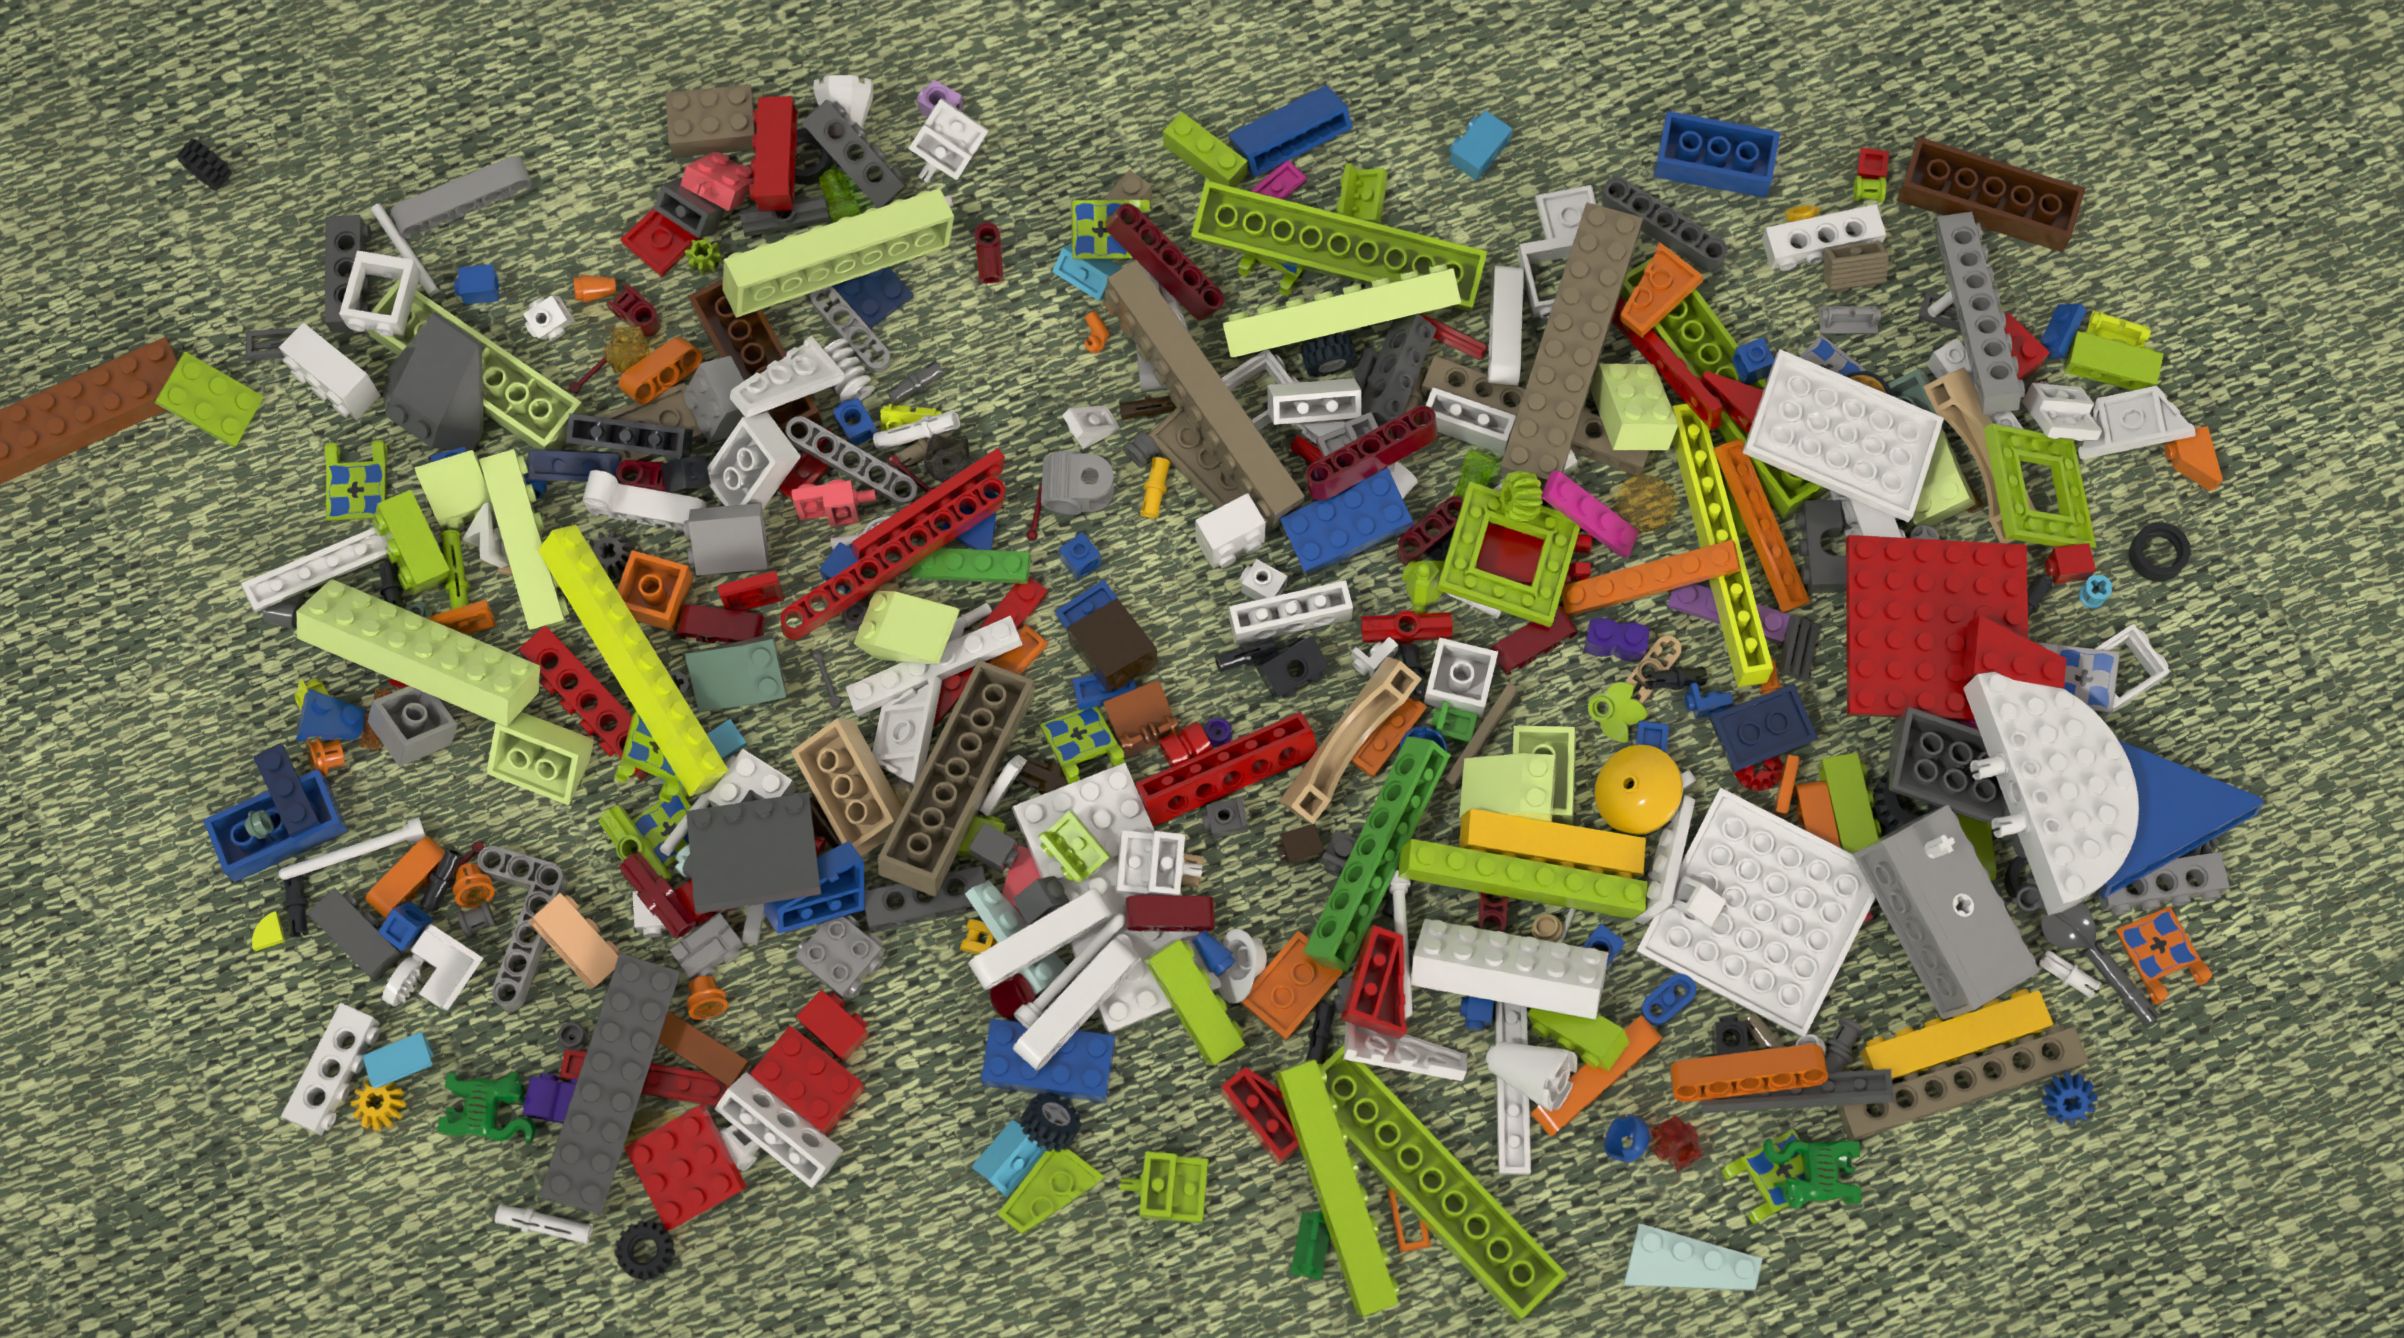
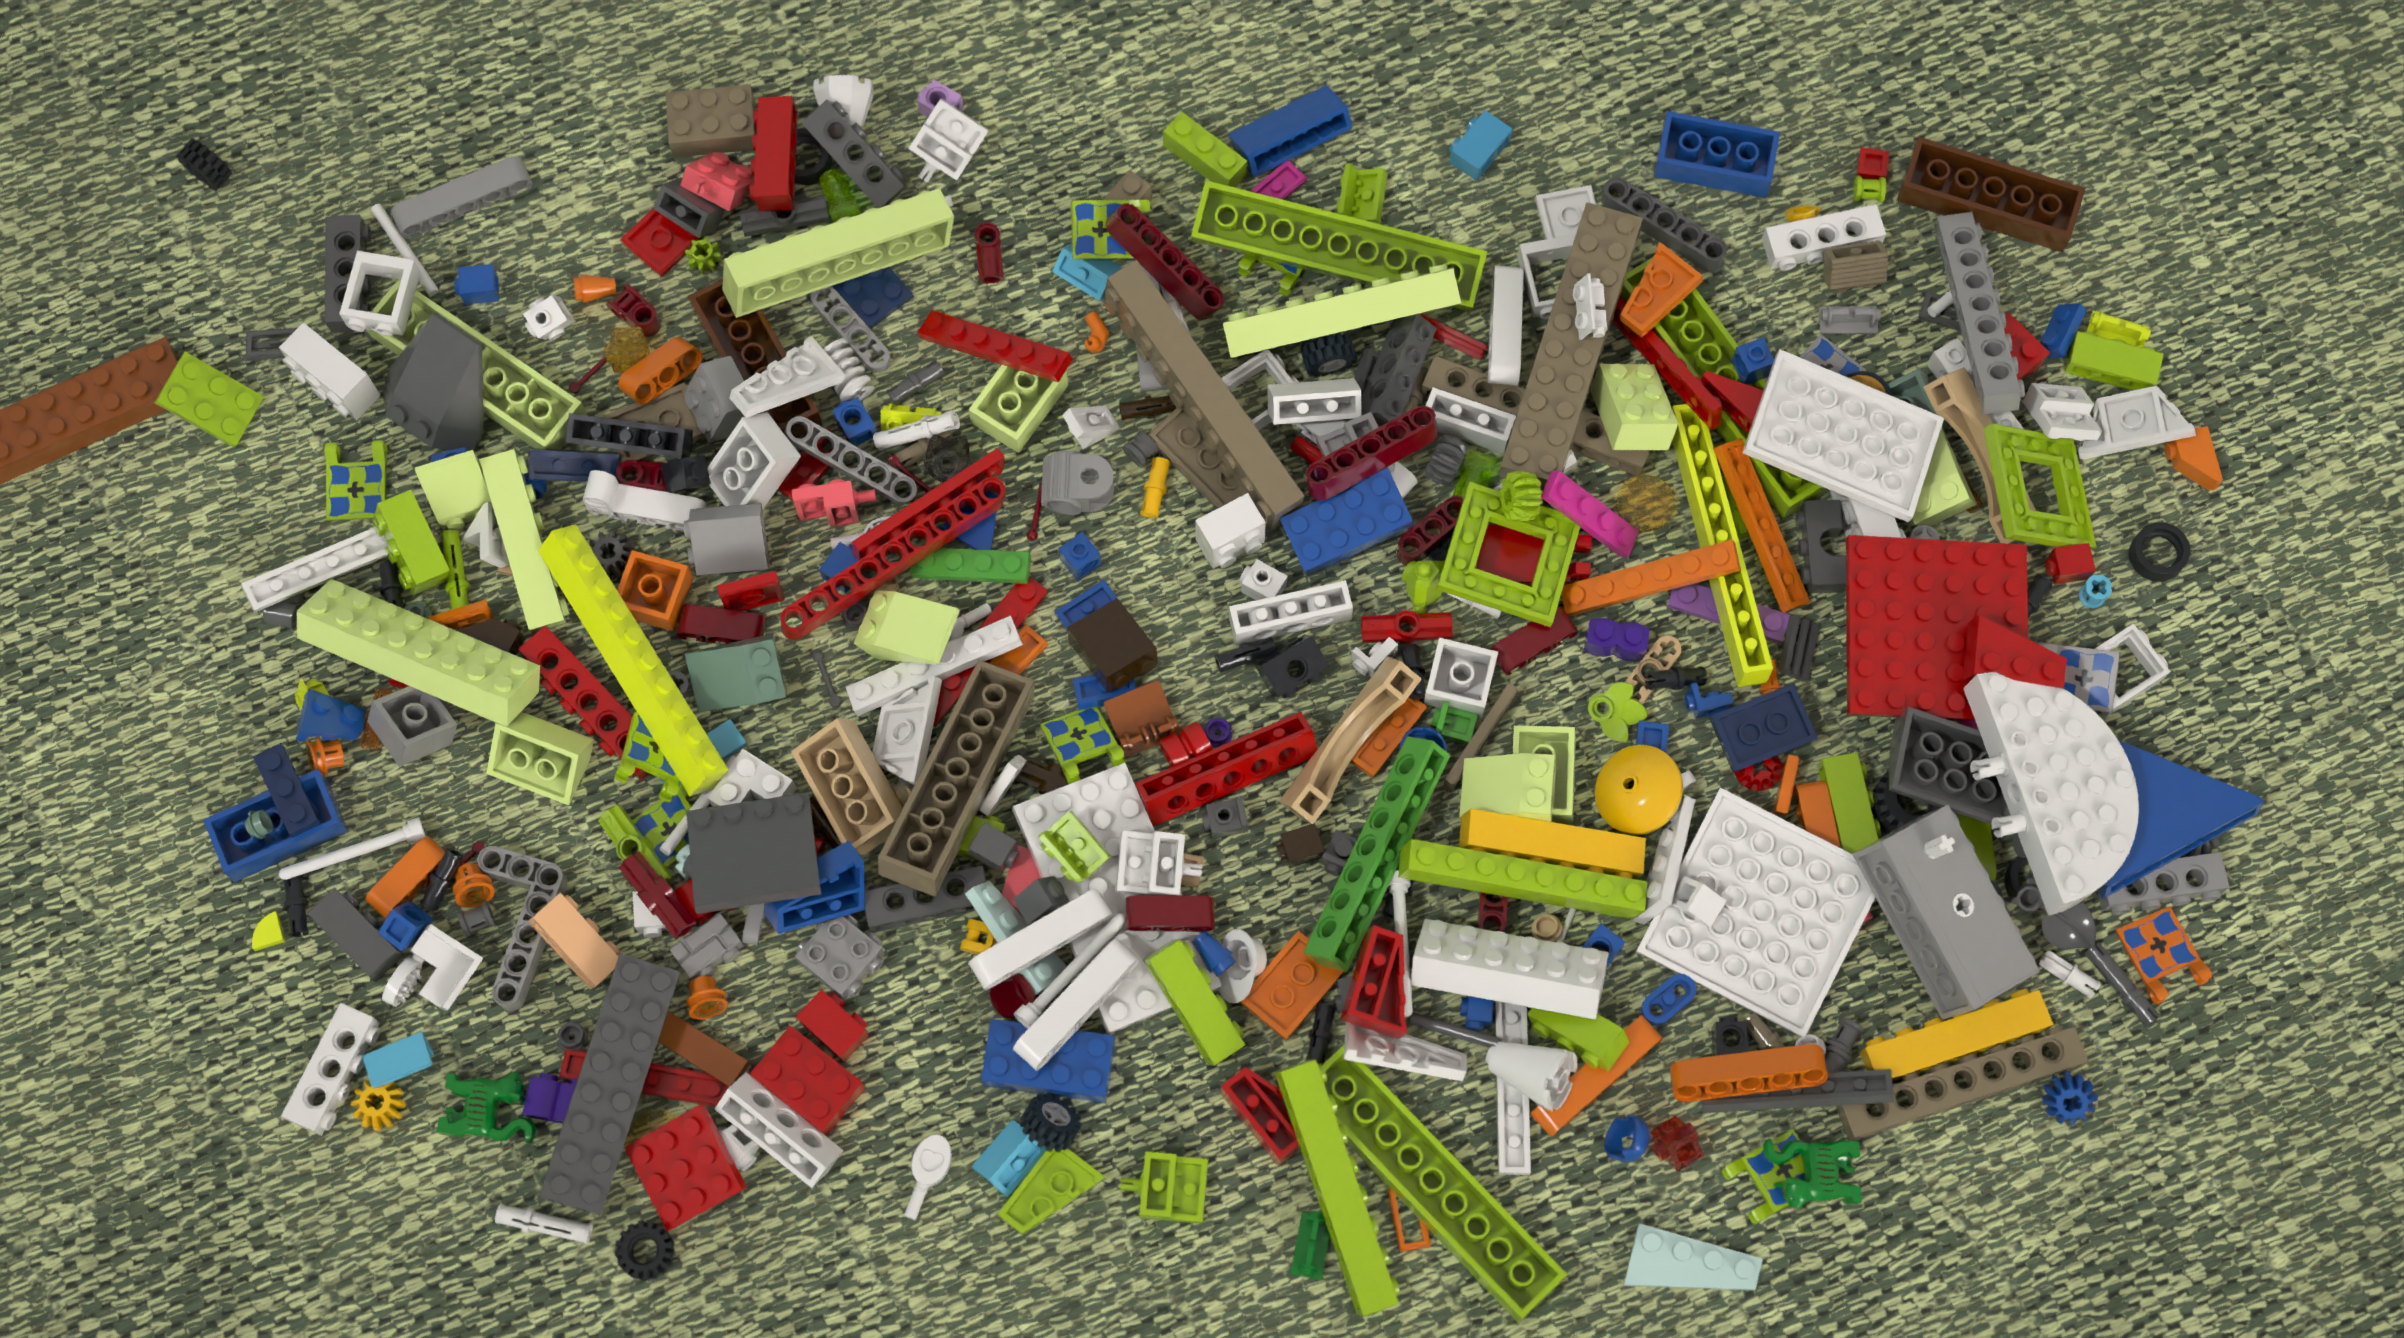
none -> dark brown slope [456,618,525,655]
none -> white piece [904,1135,952,1220]
none -> red plate [917,310,1073,382]
none -> yellowish green brick [968,365,1068,453]
none -> dark grey bar [1410,1013,1502,1048]
none -> dark grey gear [1425,434,1468,486]
none -> white hinge [1573,273,1607,340]

